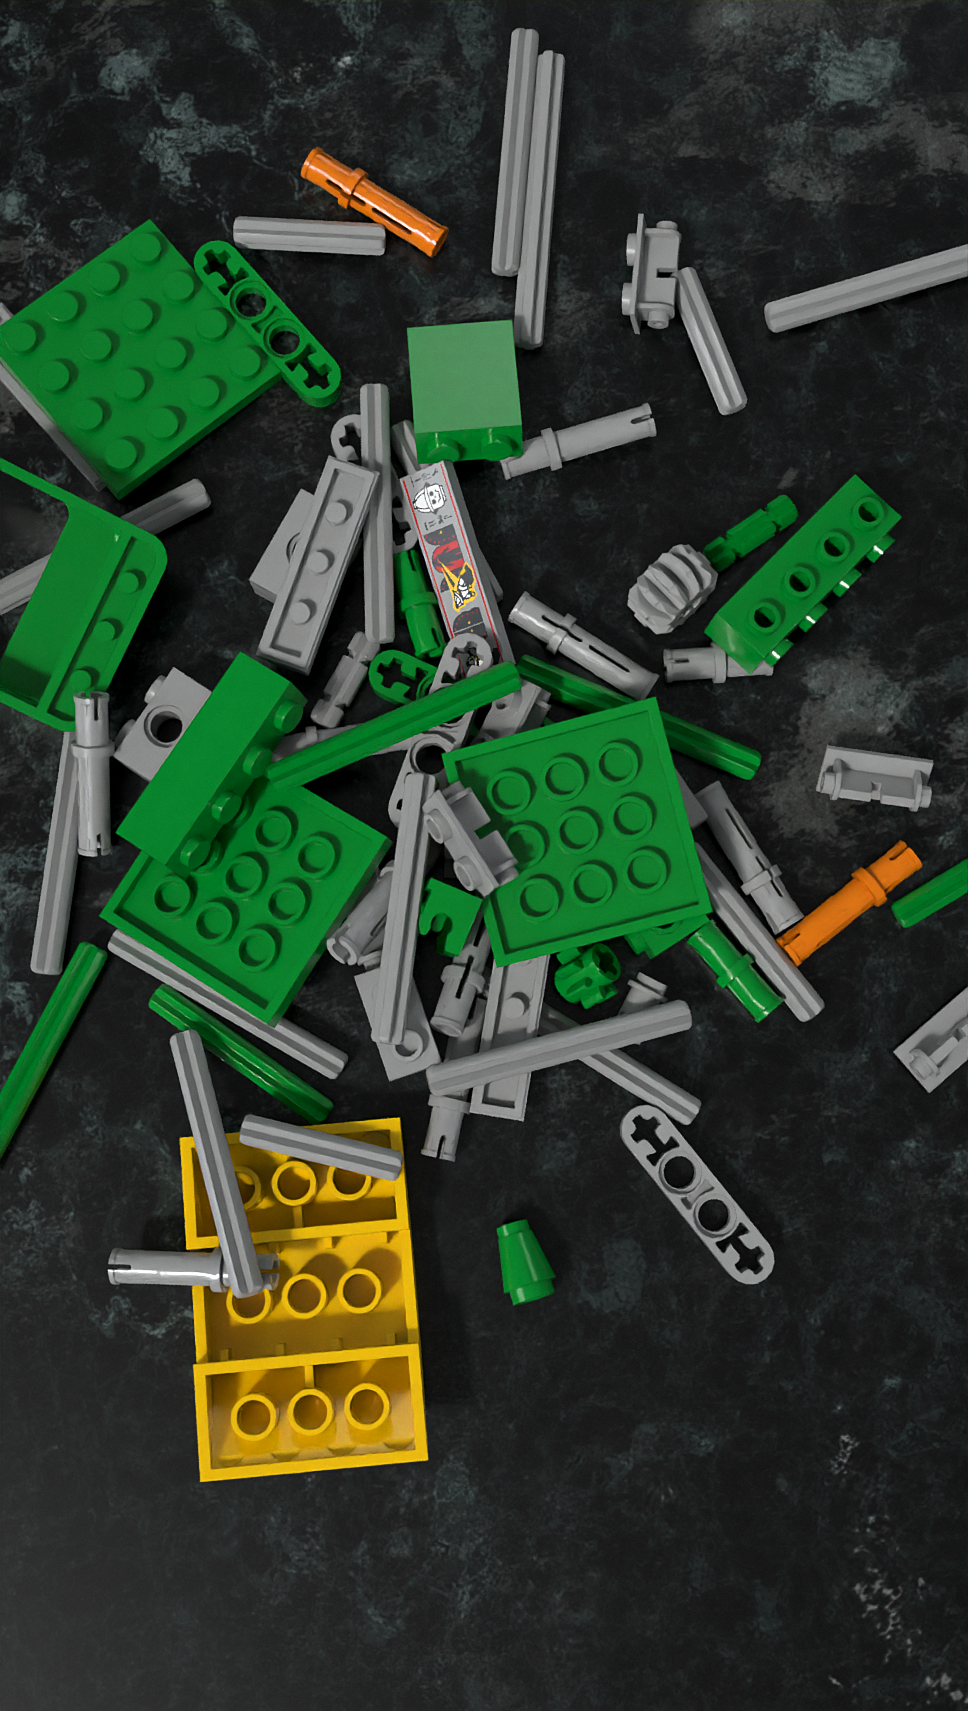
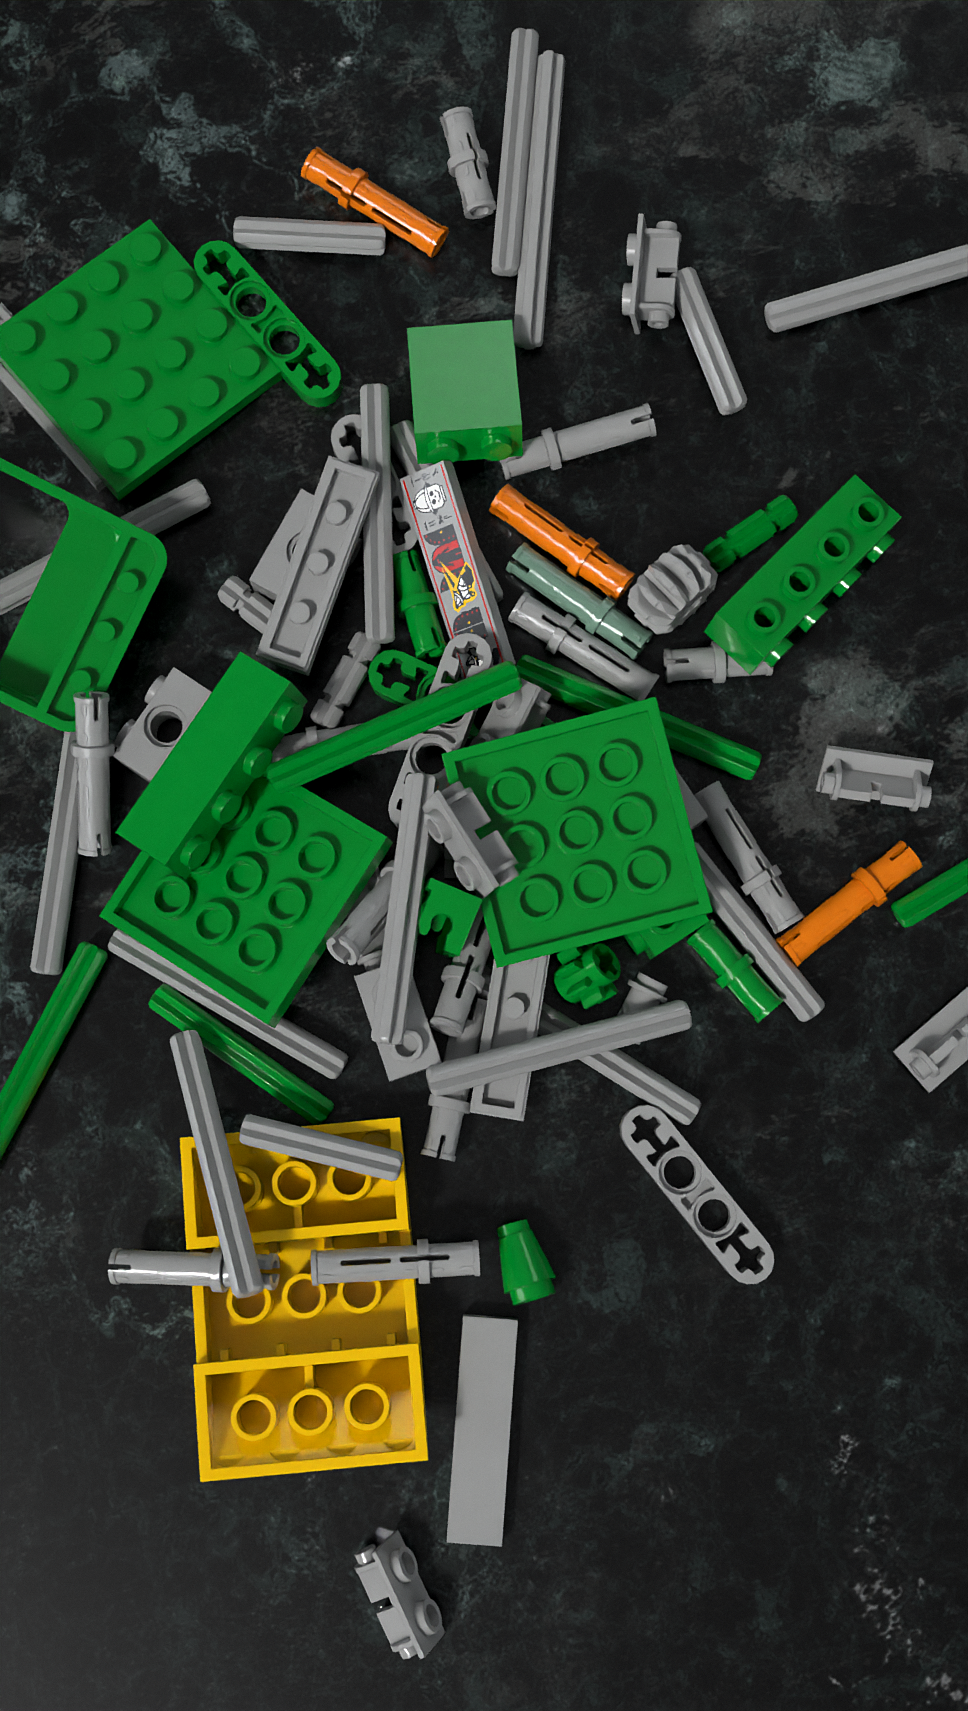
none -> light grey axle [217,576,274,634]
none -> light grey pin [311,1239,480,1286]
none -> light grey hinge [354,1530,446,1659]
none -> light grey pin [440,106,497,219]
none -> light grey tile [446,1314,518,1547]
none -> orange pin [489,483,636,602]
none -> sand green pin [506,542,653,661]

